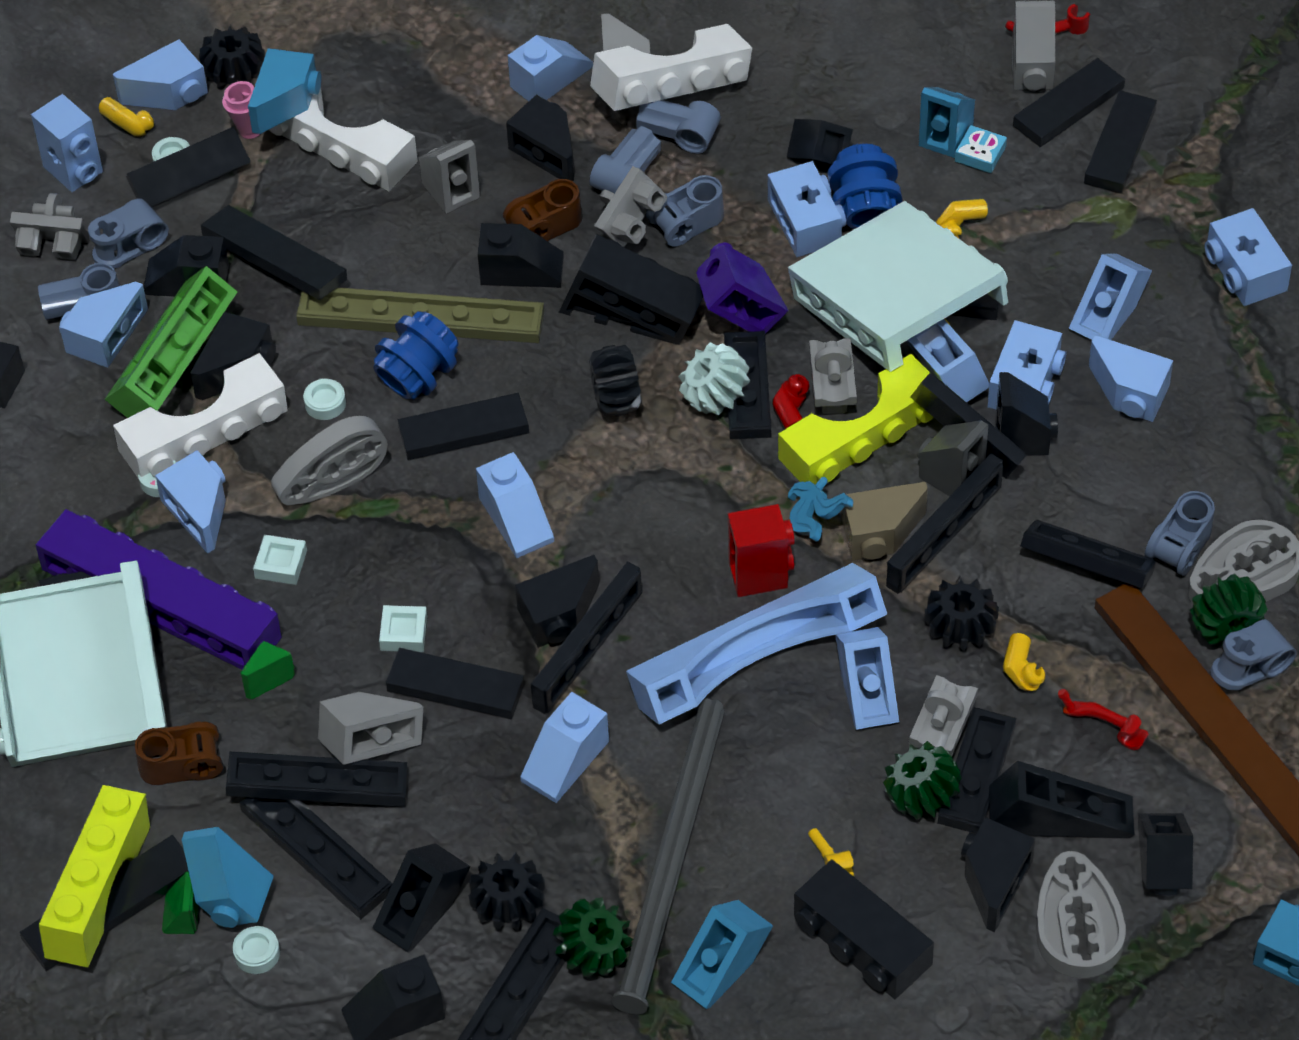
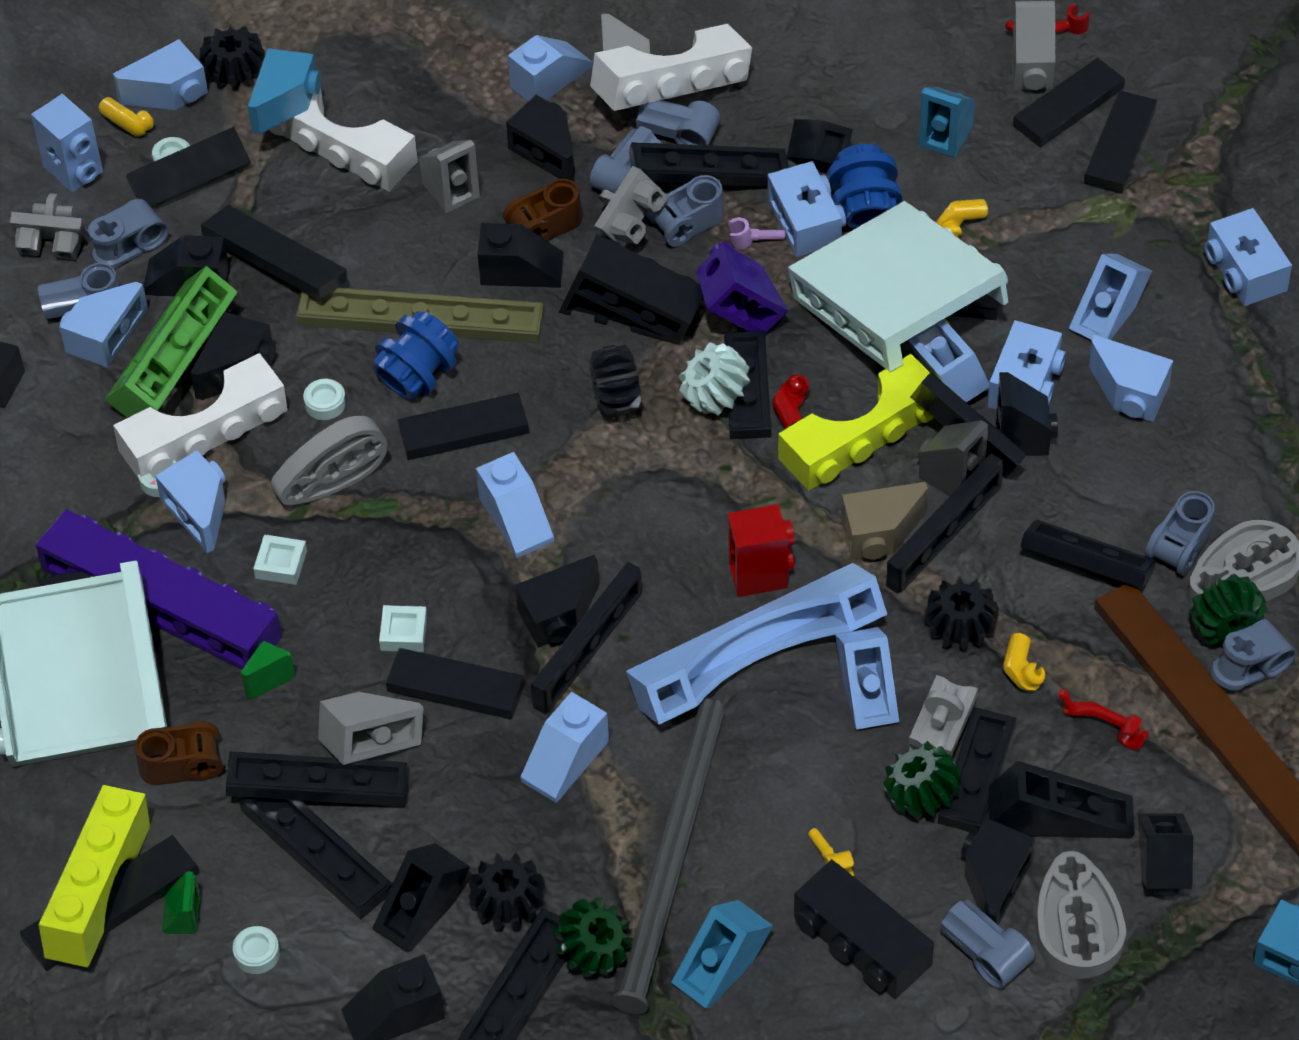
dark azure slope [182,827,274,928] -> none
bright pink cone [222,81,260,139] -> none
dark azure piece [788,477,853,542] -> none
light grey hips [809,338,857,414] -> none
tile [955,125,1007,173] -> none
none -> black tile [629,142,789,187]
none -> lavender hand [728,217,785,250]
none -> sand blue piece [940,900,1035,989]

